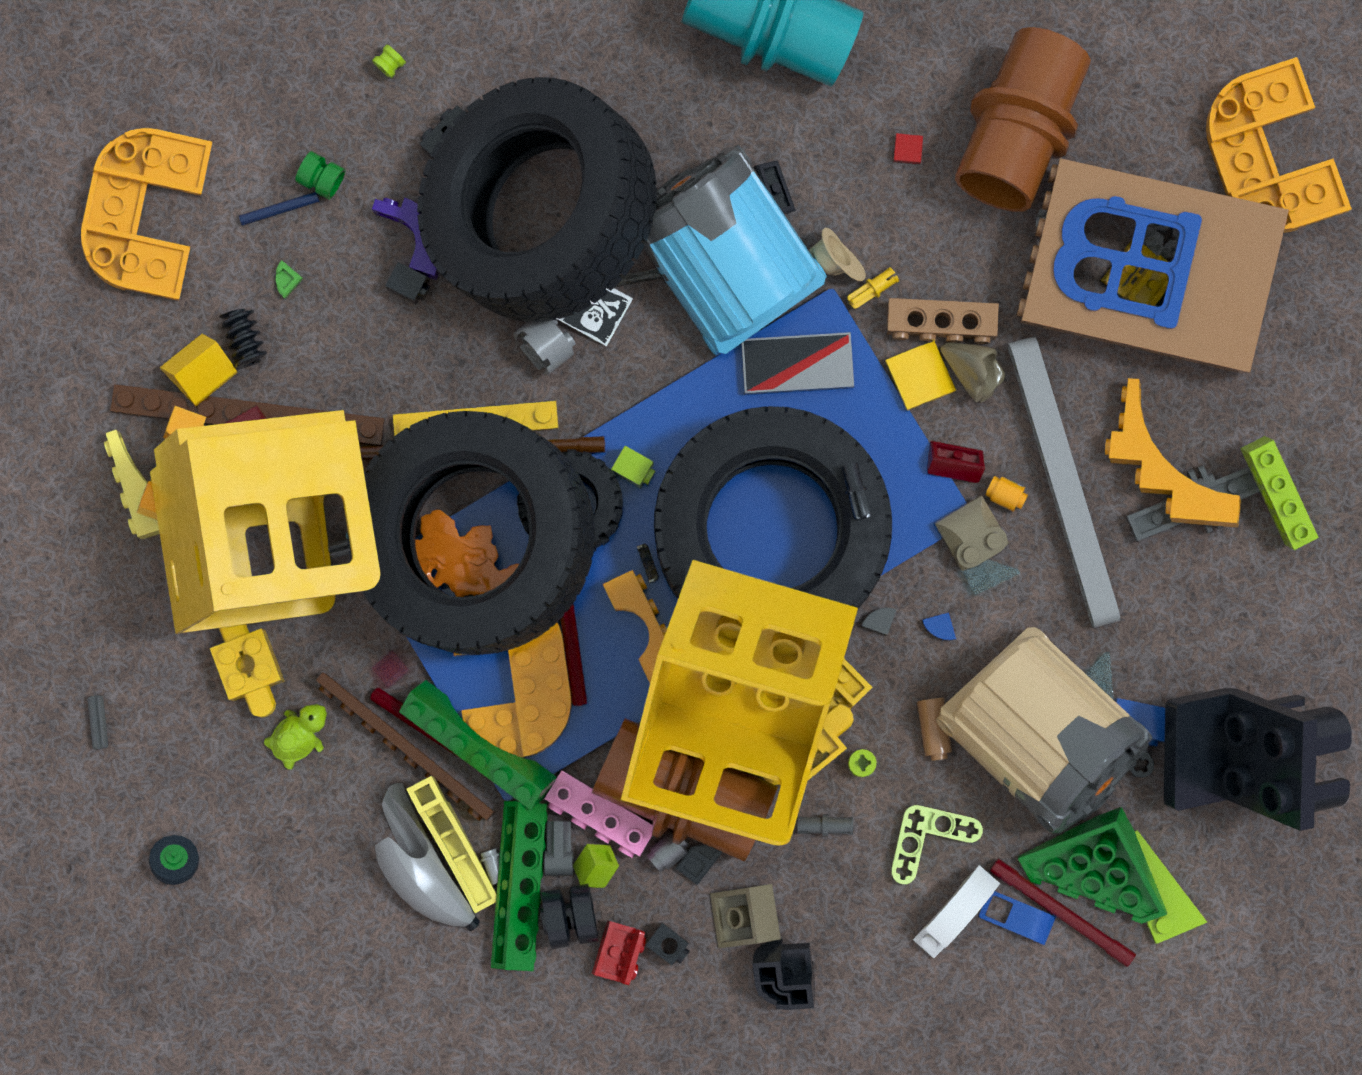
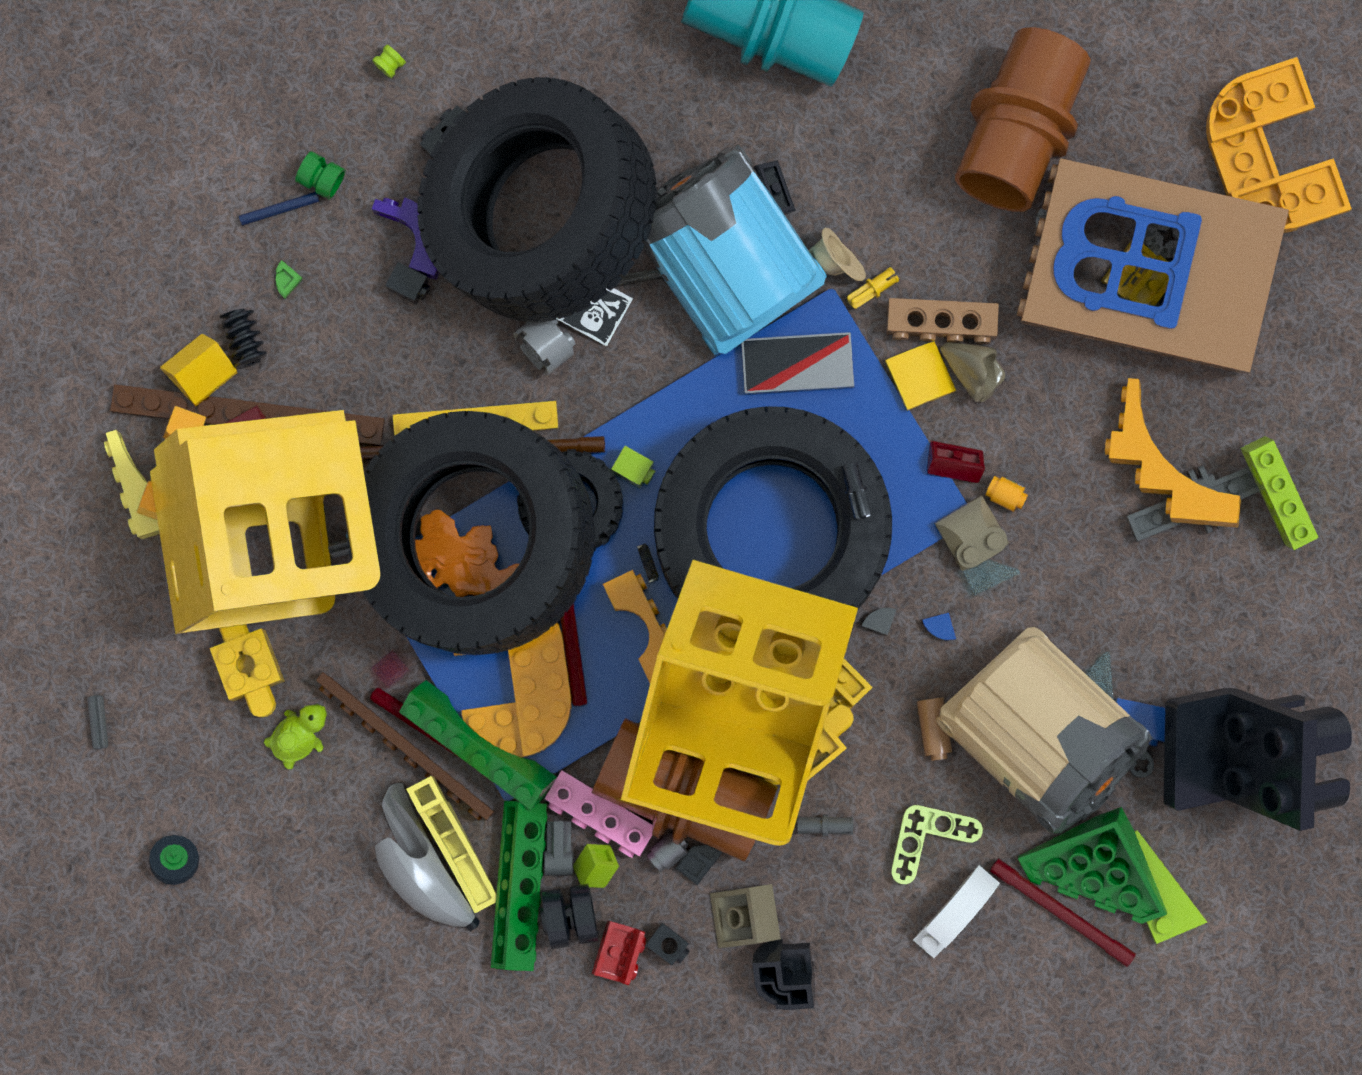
light orange plate [81,128,212,301] -> none
light grey pin [480,848,500,885] -> none
lime wheel [848,749,877,777] -> none
red tile [893,133,923,164] -> none
blue piece [979,891,1056,945] -> none
light grey beam [1008,336,1121,628] -> none

